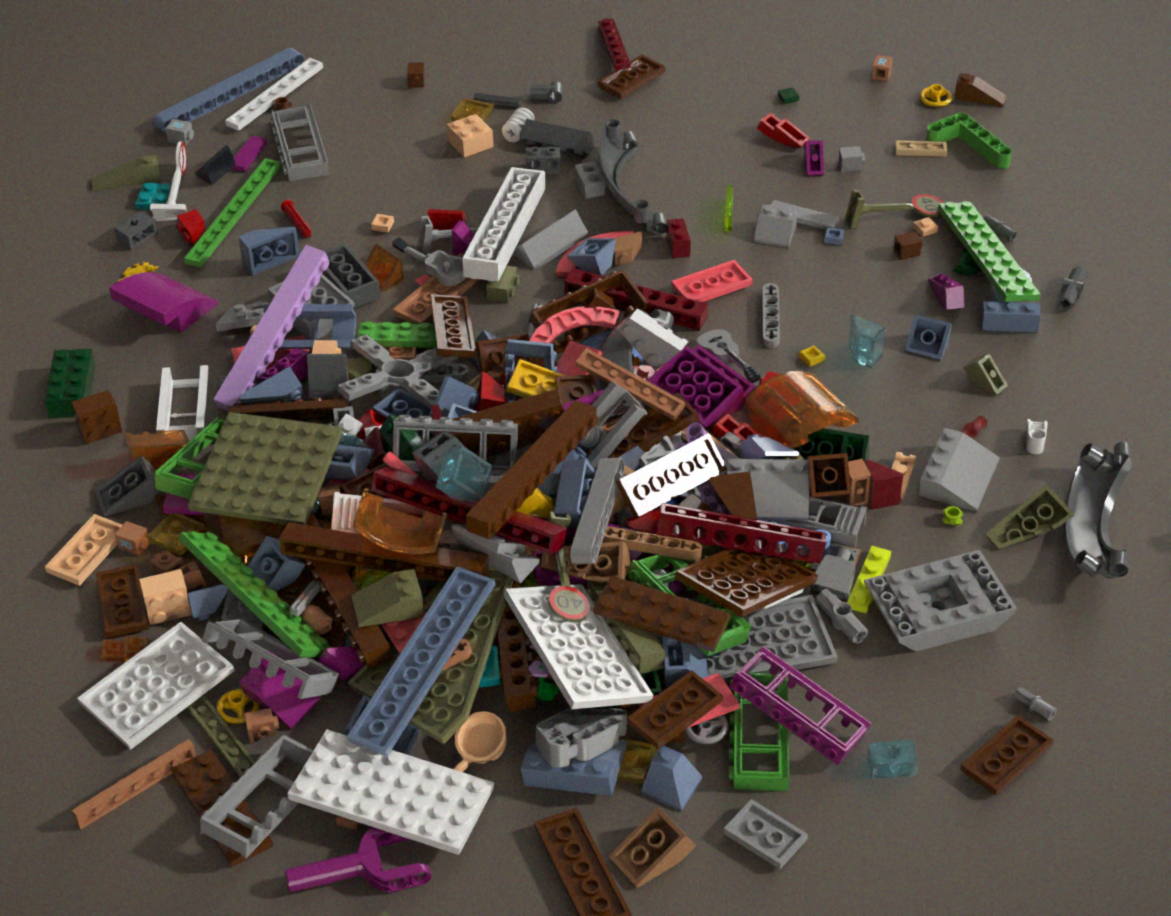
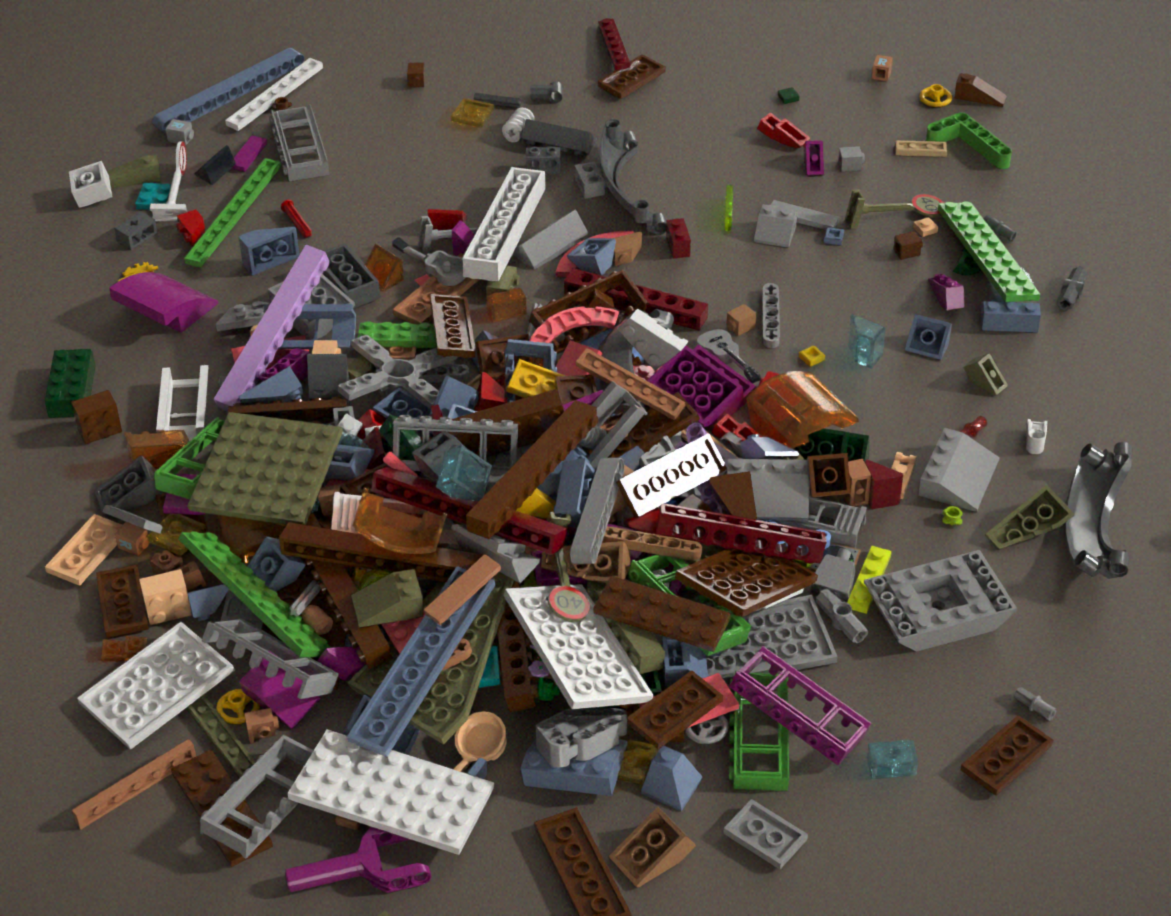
light nougat plate [371,214,394,232] -> none
light nougat brick [447,114,494,158] -> none
coral plate [671,259,753,302] -> none
none -> white brick [69,161,112,208]
none -> light grey tile [103,505,162,533]
none -> nougat tile [424,554,501,625]
none -> sand blue tile [468,758,487,779]
none -> clear orange brick [486,288,527,323]
none -> medium nougat brick [726,304,756,336]

